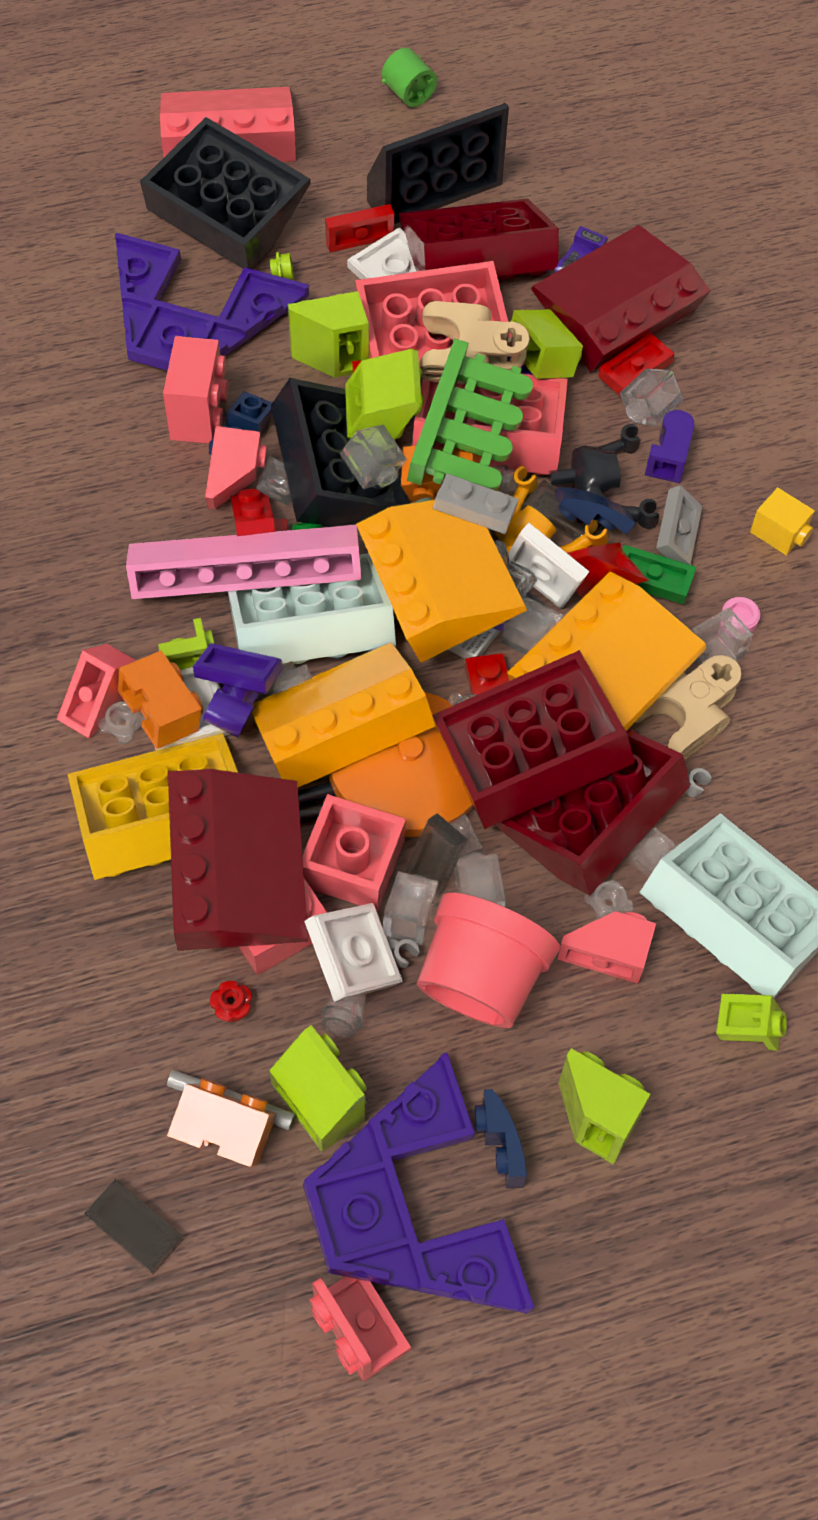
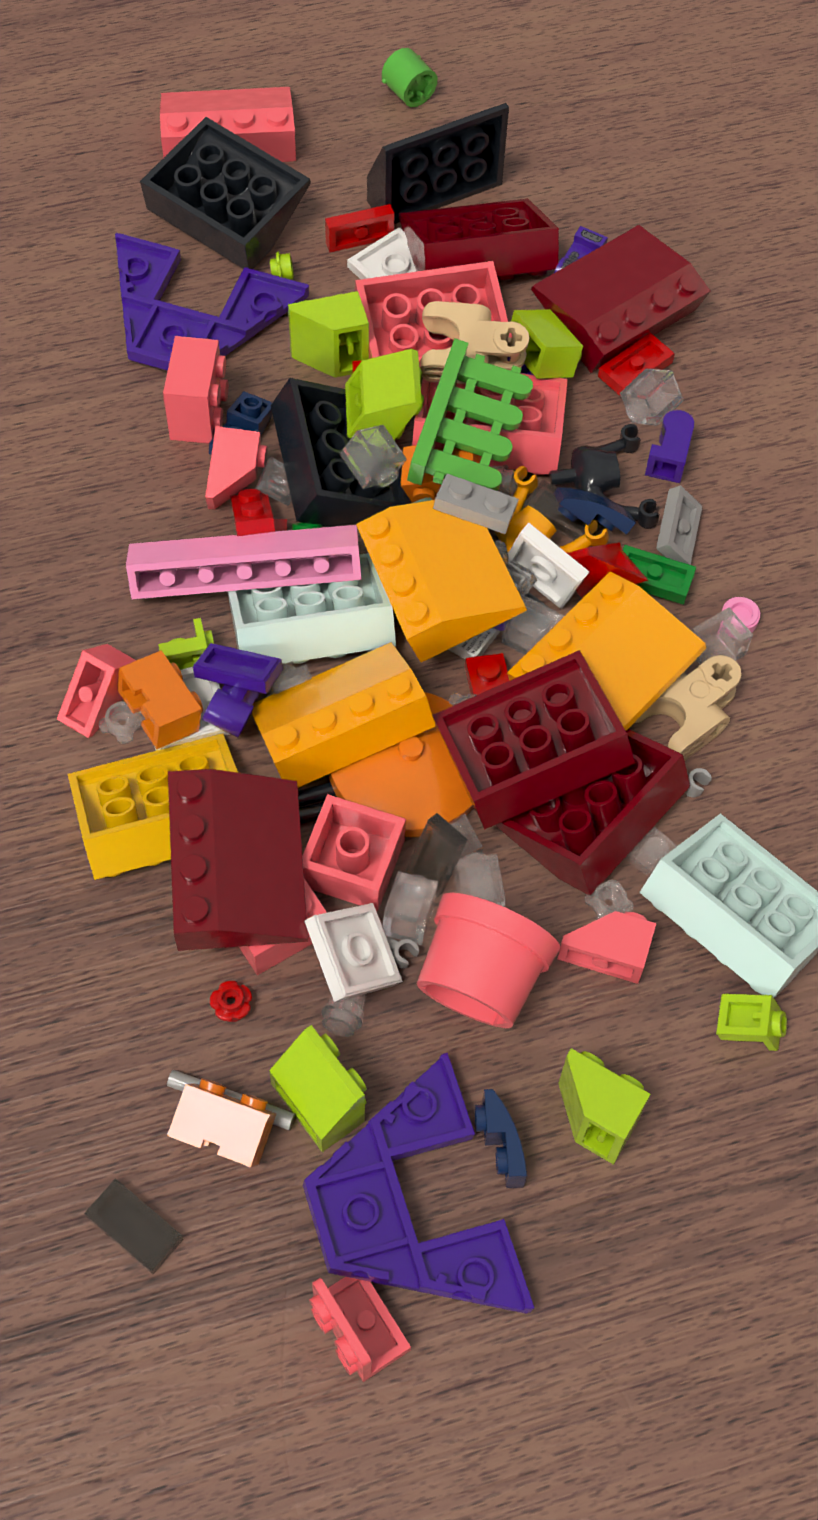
yellow brick [750,487,815,556] -> none

